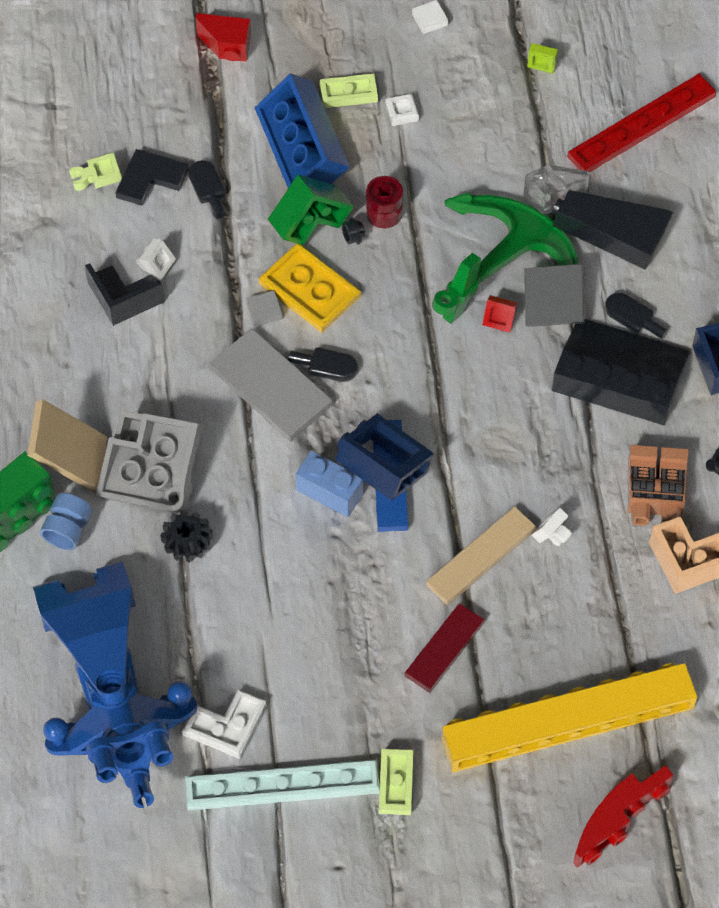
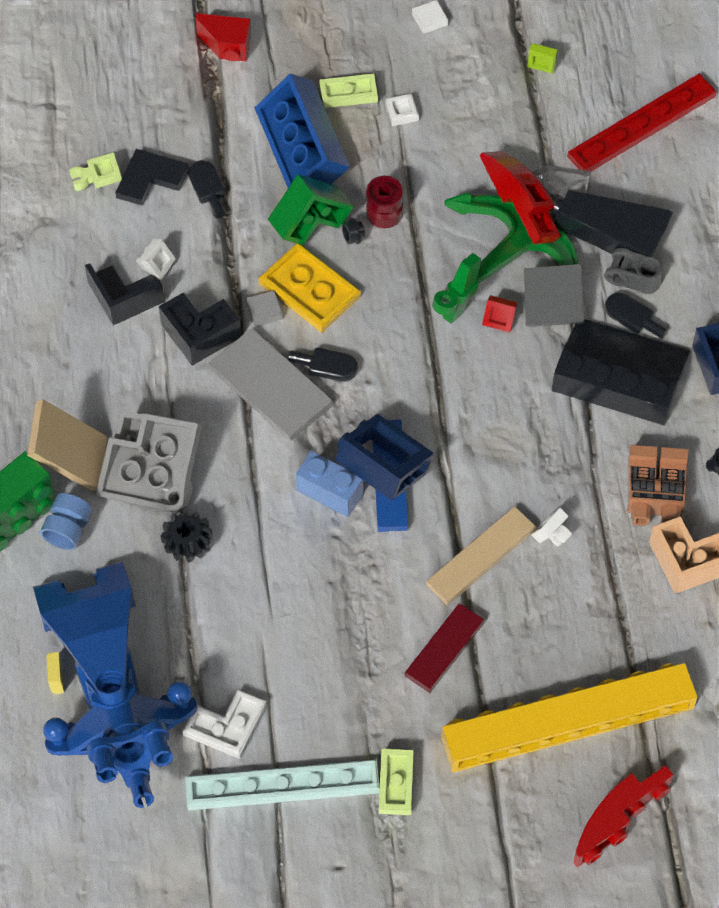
none -> light yellow tile [46,652,64,694]
none -> black panel [159,293,241,366]
none -> red slope [479,151,561,244]
none -> dark grey piece [604,248,662,294]

